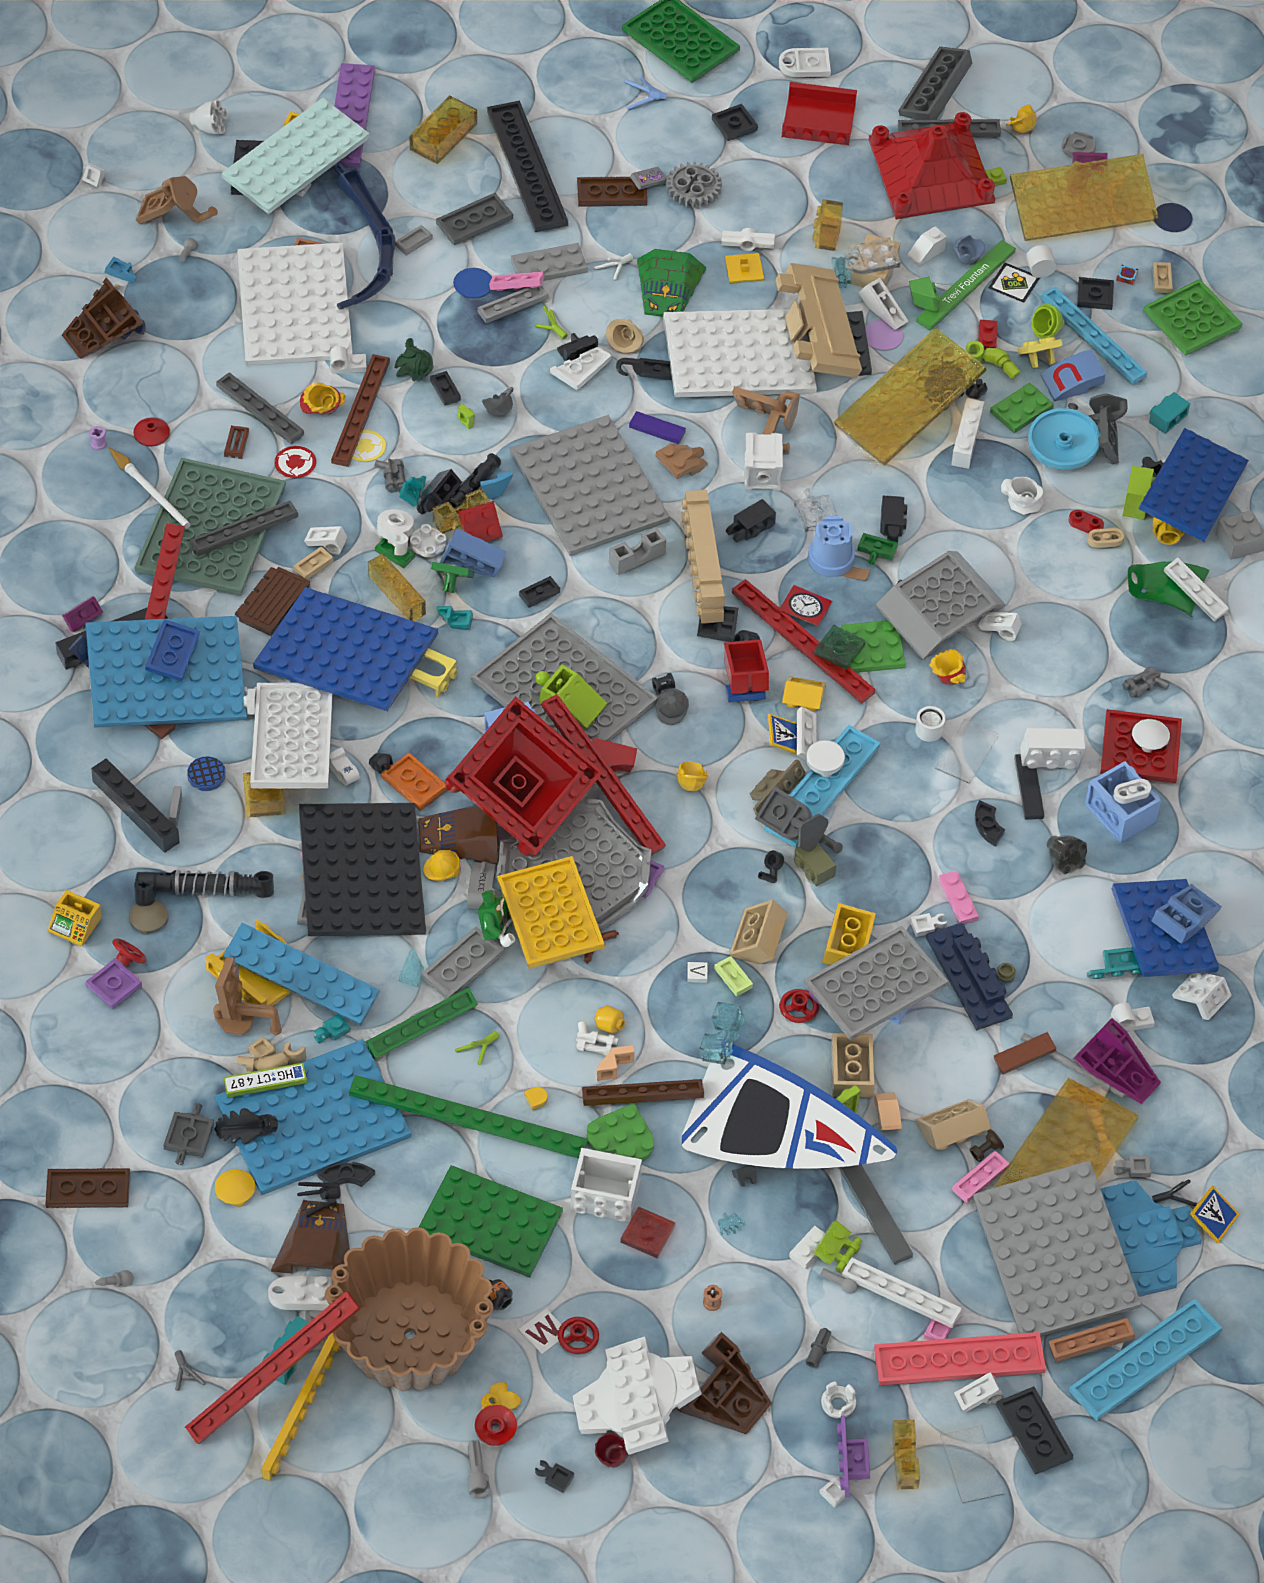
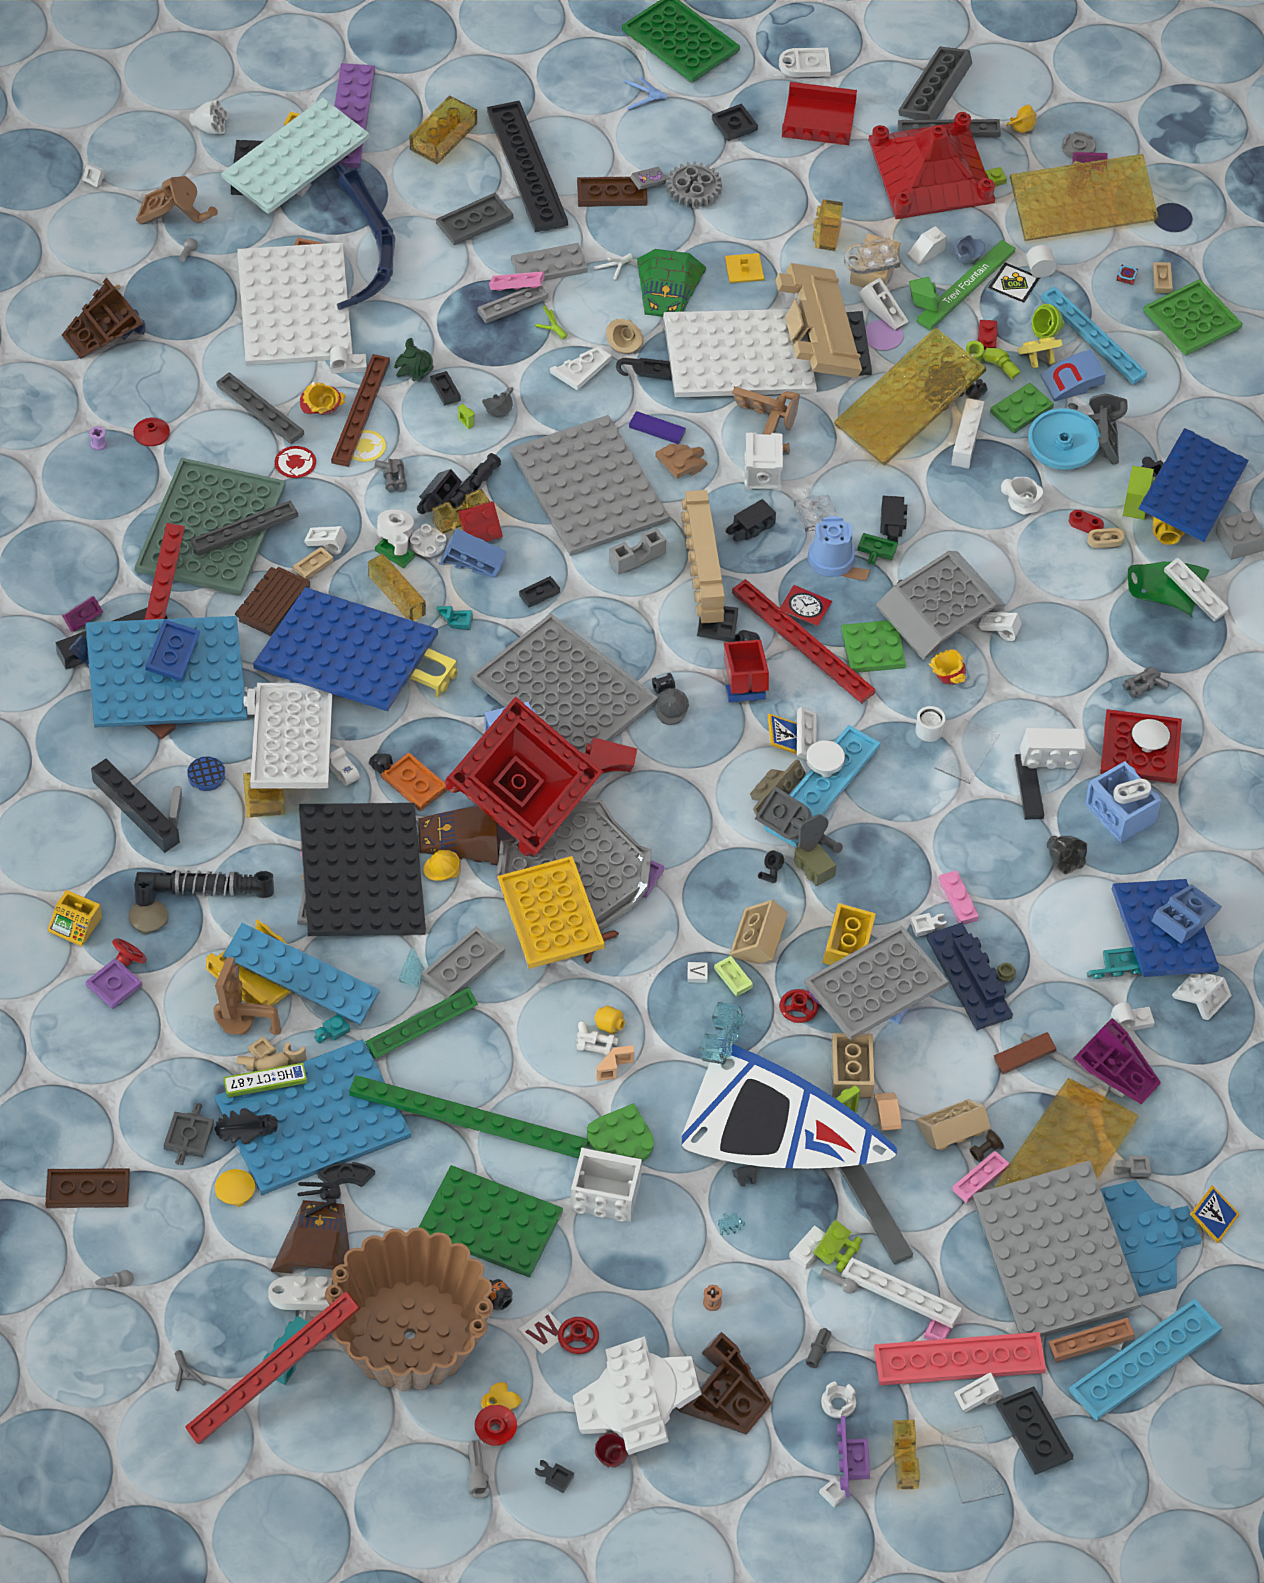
dark azure slope [105,256,136,282] -> none
white piece [109,448,190,529] -> none
copper tile [224,425,249,459] -> none
yellow plate [261,1333,341,1481] -> none
light grey tile [395,225,433,256] -> none
teal slope [399,476,426,506] -> none
green tile [431,562,474,593] -> none
blue sticker [453,268,492,298] -> none
lime plant [455,1031,499,1065] -> none
light grey door [467,862,496,910] -> none
green torso [478,890,516,947] -> none
dark azure slope [480,471,513,500] -> none
yellow tile [524,1087,548,1110] -> none
lime slope [535,664,607,730] -> none
red plate [541,694,666,855] -> none
black panel [557,333,598,361] -> none
reddish brown plate [582,1079,704,1106] -> none
clear red plate [620,1206,675,1259] -> none
yellow piece [676,762,709,791] -> none
white piece [722,228,775,251] -> none
yellow slope [782,676,826,712] -> none
clear green plate [814,625,866,670] -> none
clear light blue hips [831,257,851,288] -> none
black tile [975,800,1005,847] -> none
black tile [1077,277,1114,310] -> none
teal brick [1149,392,1190,434] -> none
black plant [1152,1179,1198,1206] -> none

